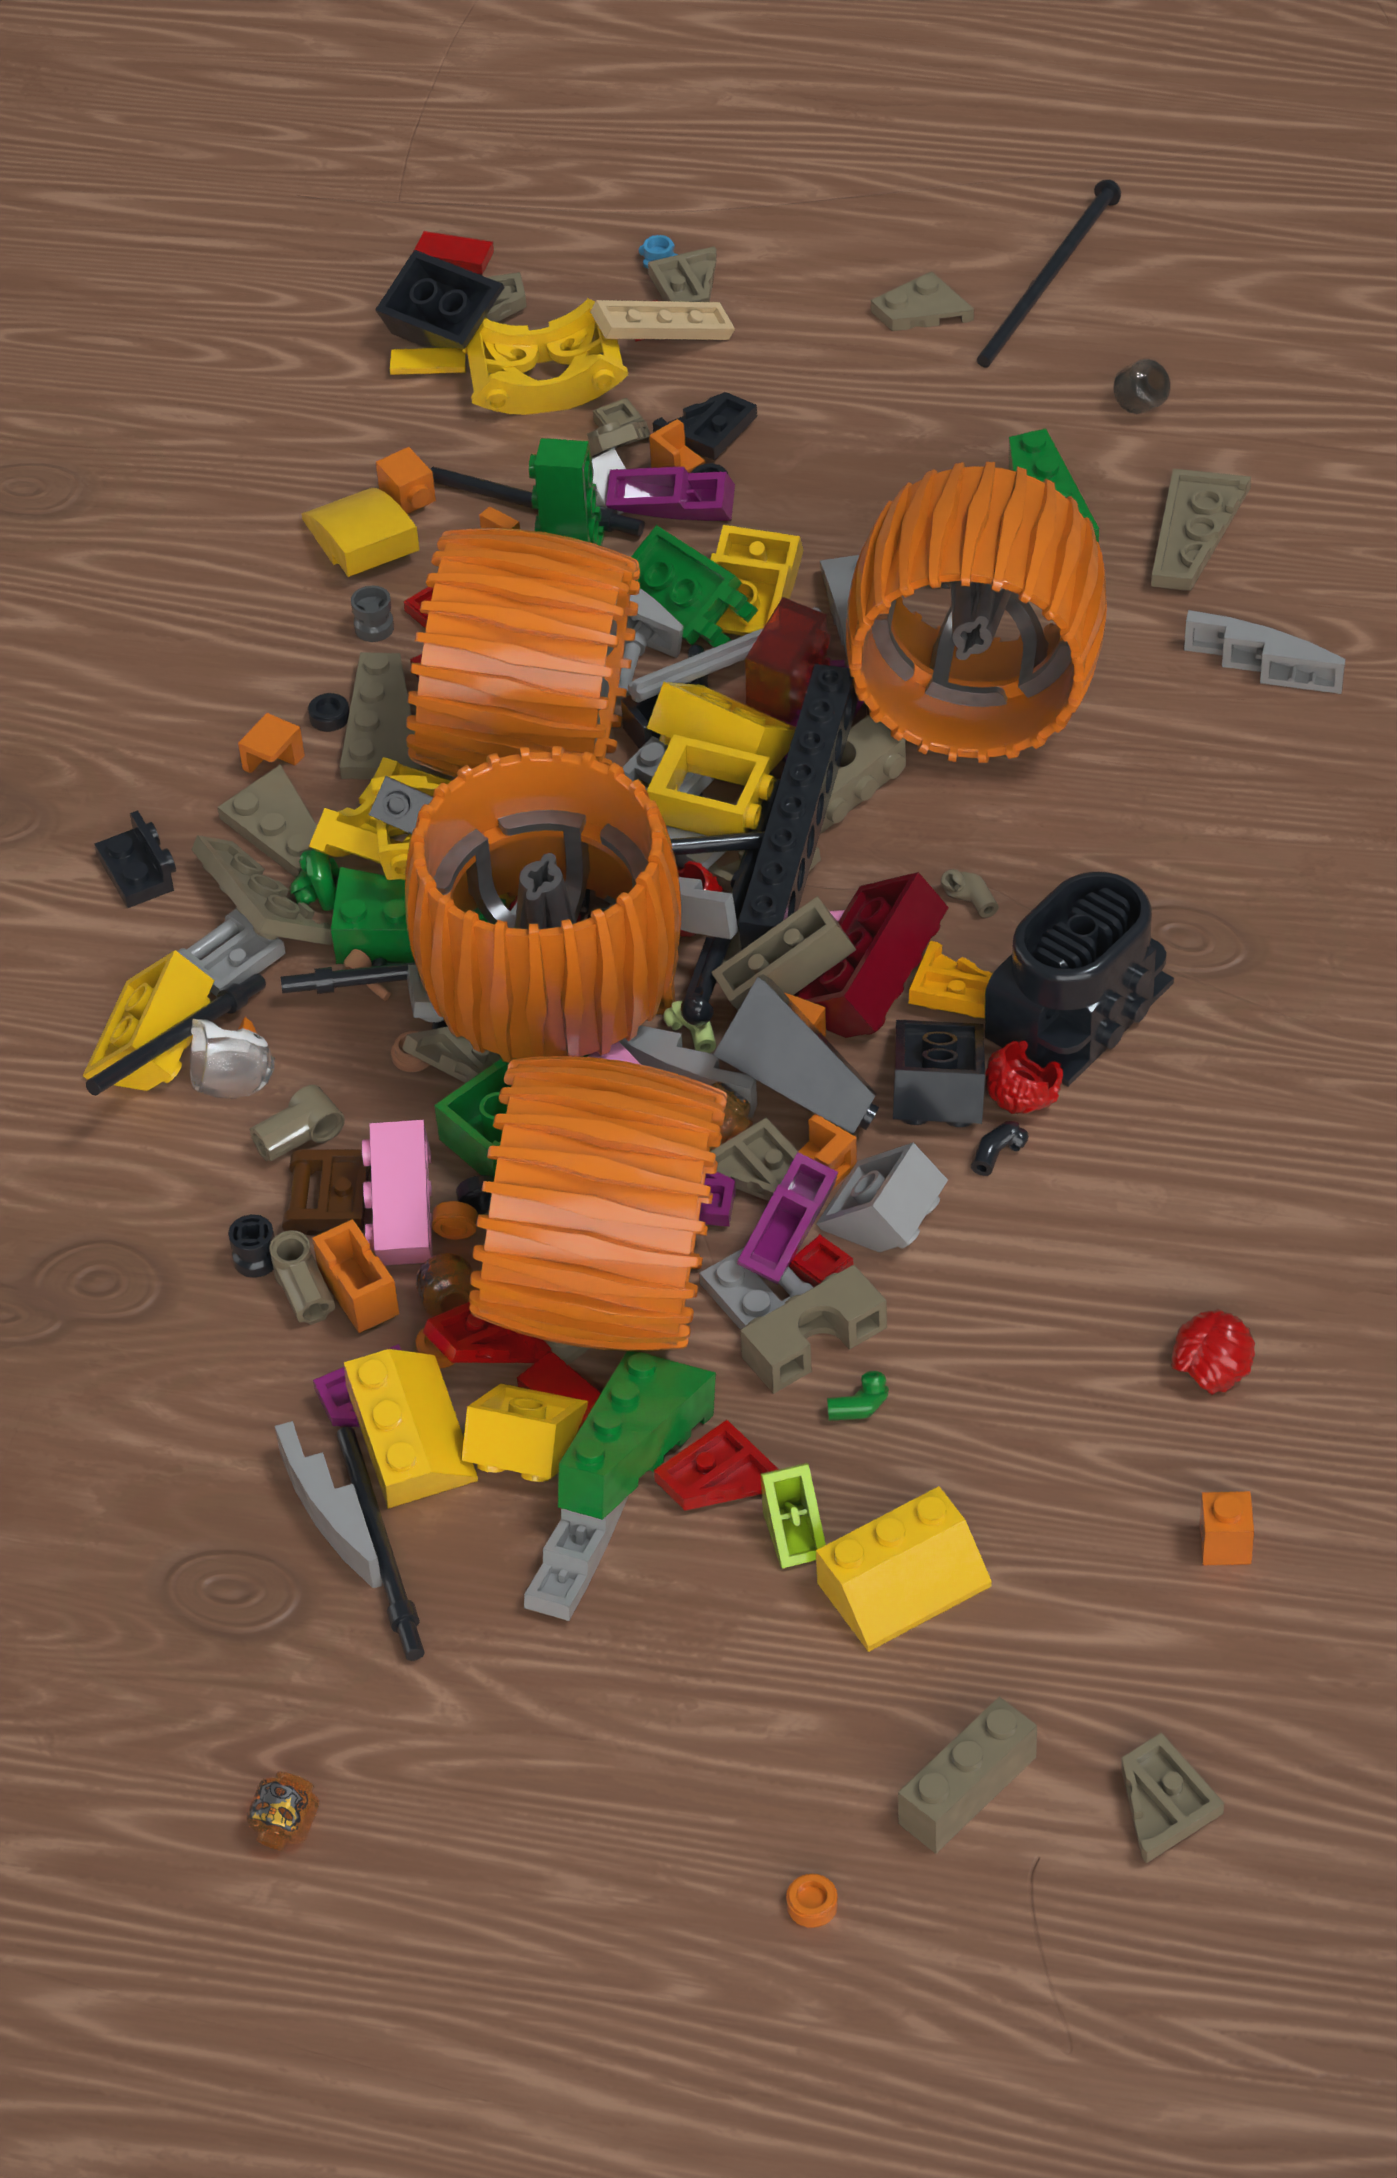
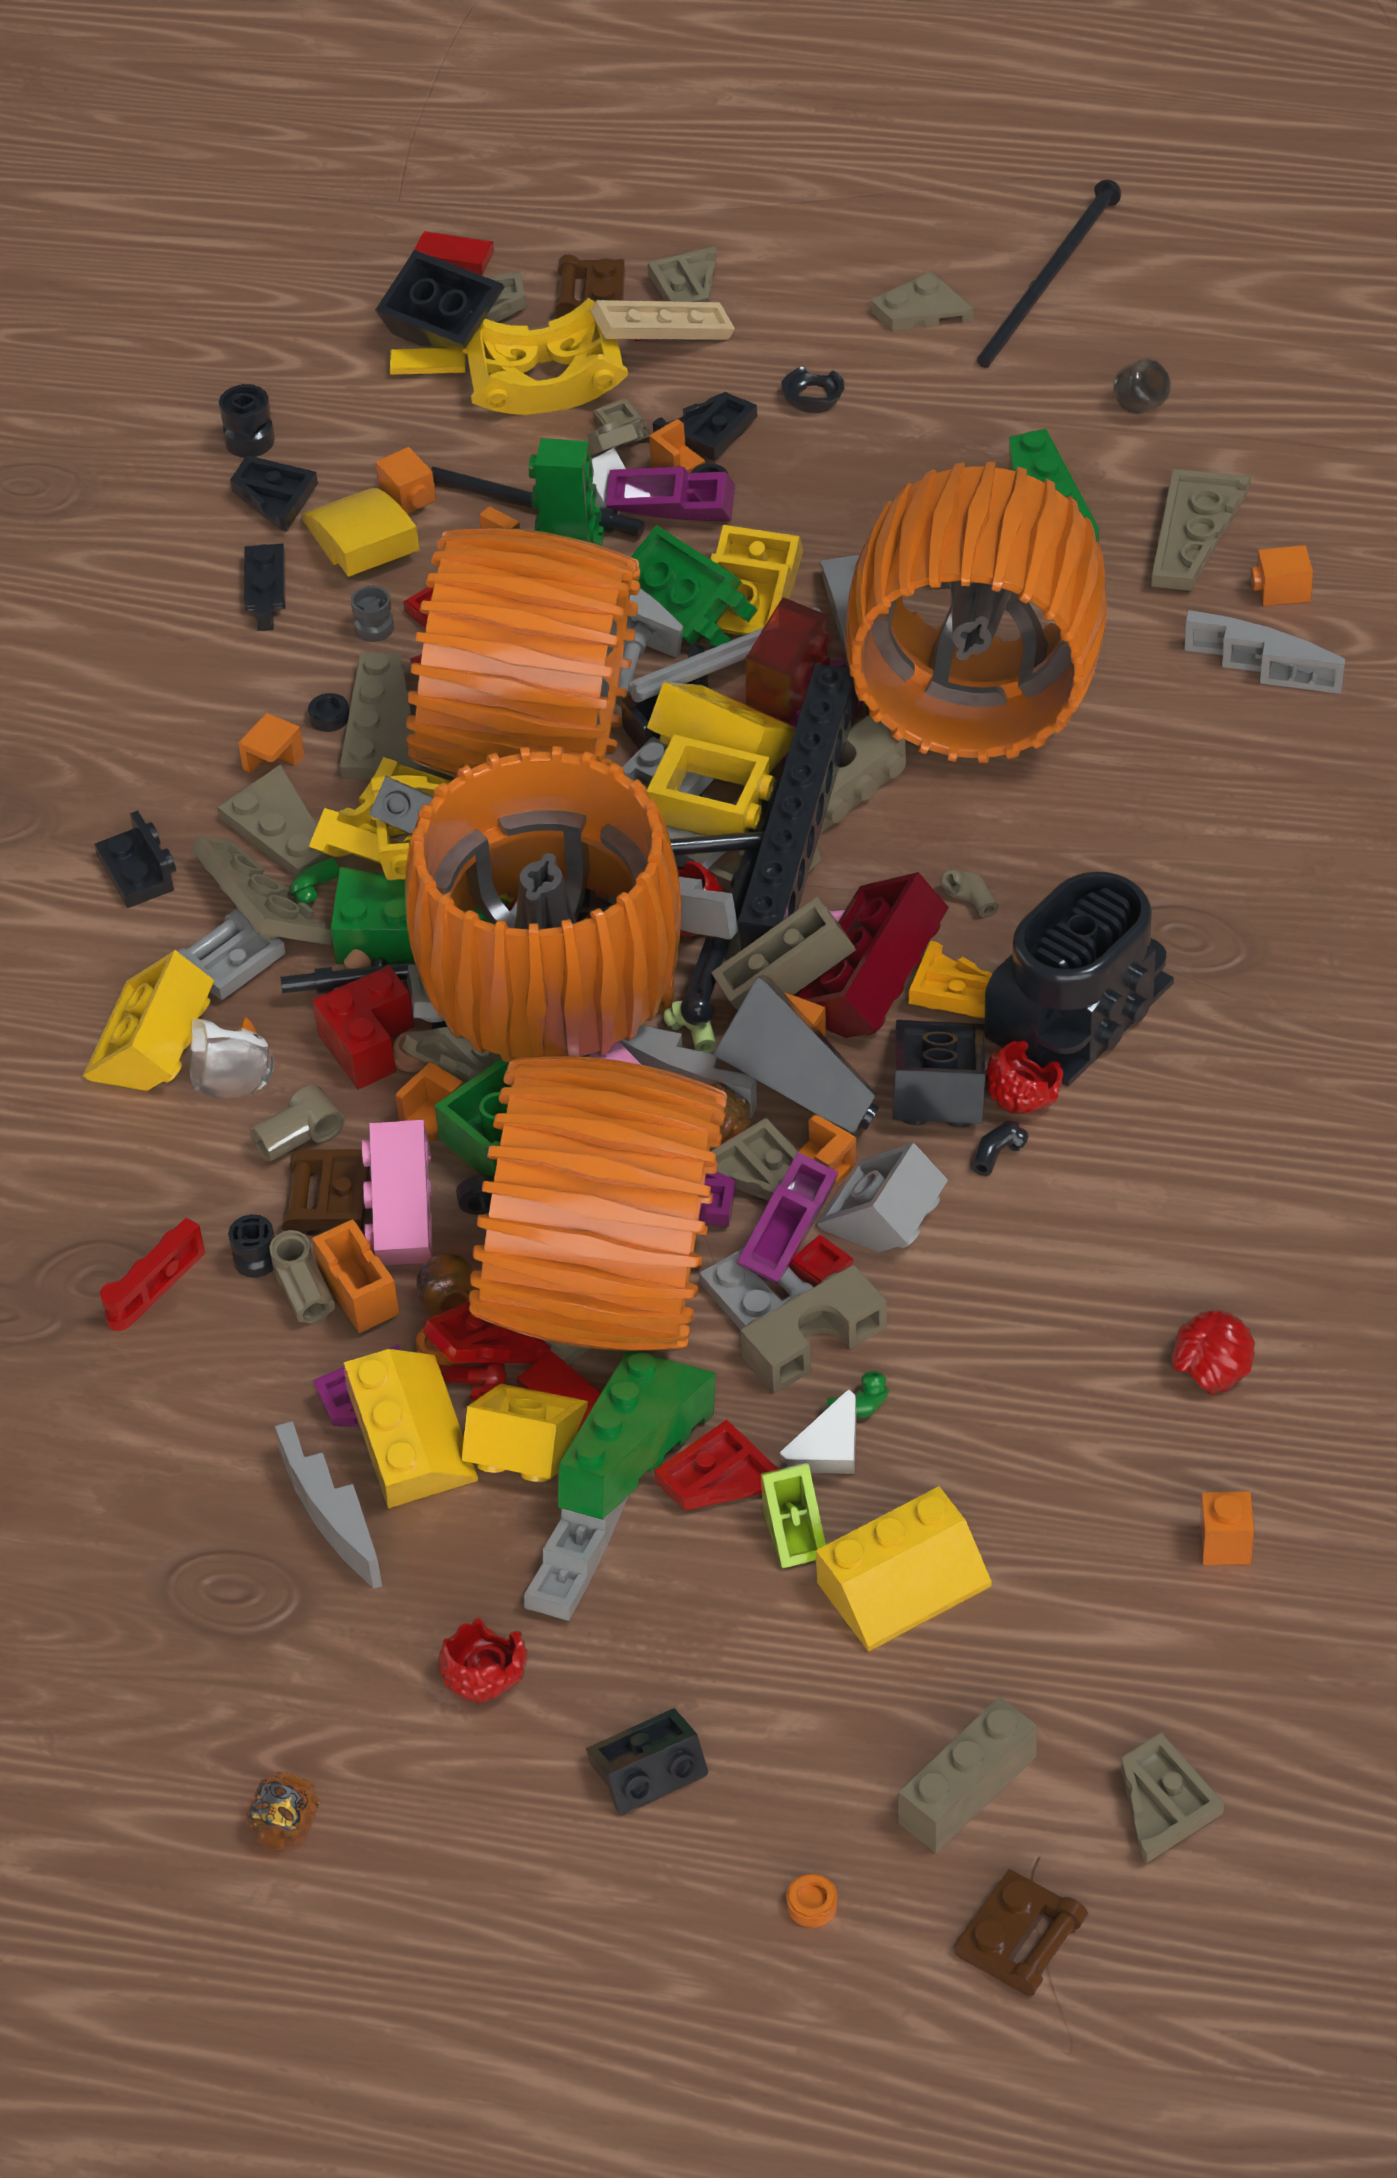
black bar [86,974,266,1096] -> none
green arm [299,849,337,911] -> none
black bar [336,1427,425,1661] -> none
orange tile [431,1201,478,1240] -> none
dark azure plate [639,235,678,269] -> none
none -> red plate [100,1217,205,1331]
none -> black wheel [219,384,275,458]
none -> black wing [230,455,318,531]
none -> black hinge [244,543,286,631]
none -> red brick [312,965,414,1090]
none -> orange panel [395,1062,464,1141]
none -> red hair [438,1618,528,1704]
none -> red piece [439,1363,507,1401]
none -> reddish brown plate [555,254,625,318]
none -> black bracket [585,1708,708,1814]
none -> white slope [780,1389,856,1474]
none -> black piece [781,367,845,413]
none -> reddish brown plate [955,1869,1088,1996]
none -> orange brick [1250,545,1313,606]

